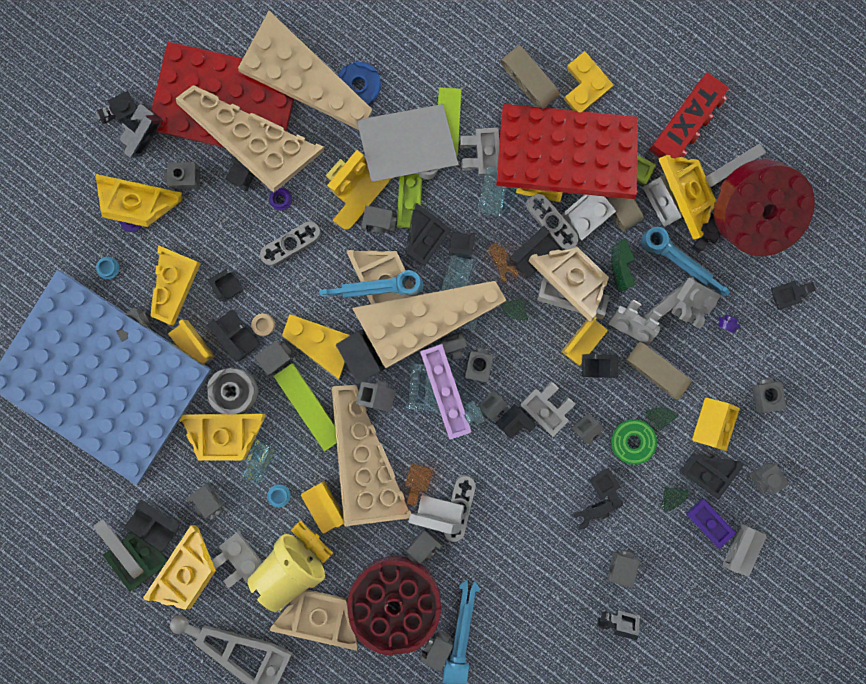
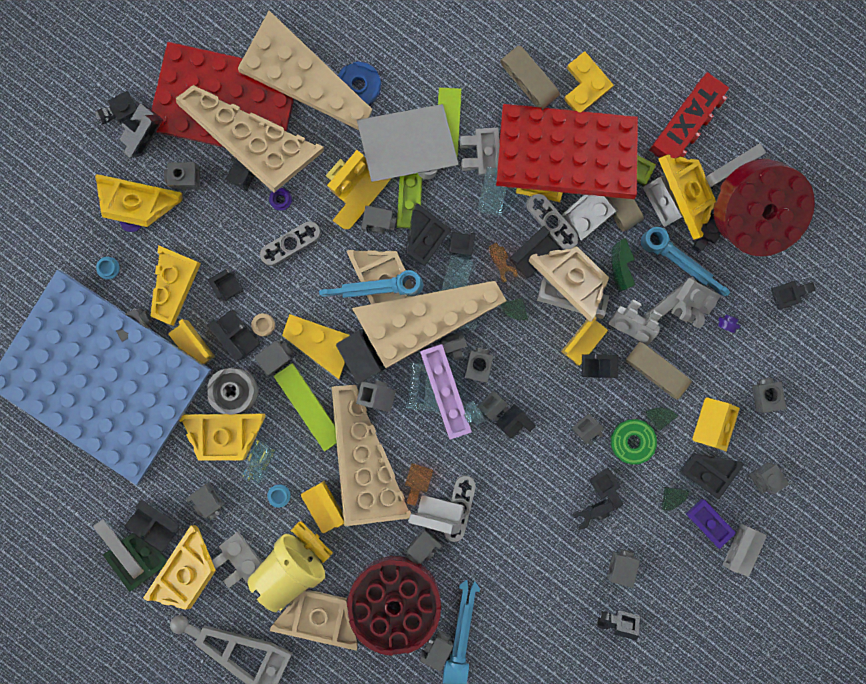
light grey plate [520,381,575,437] -> none

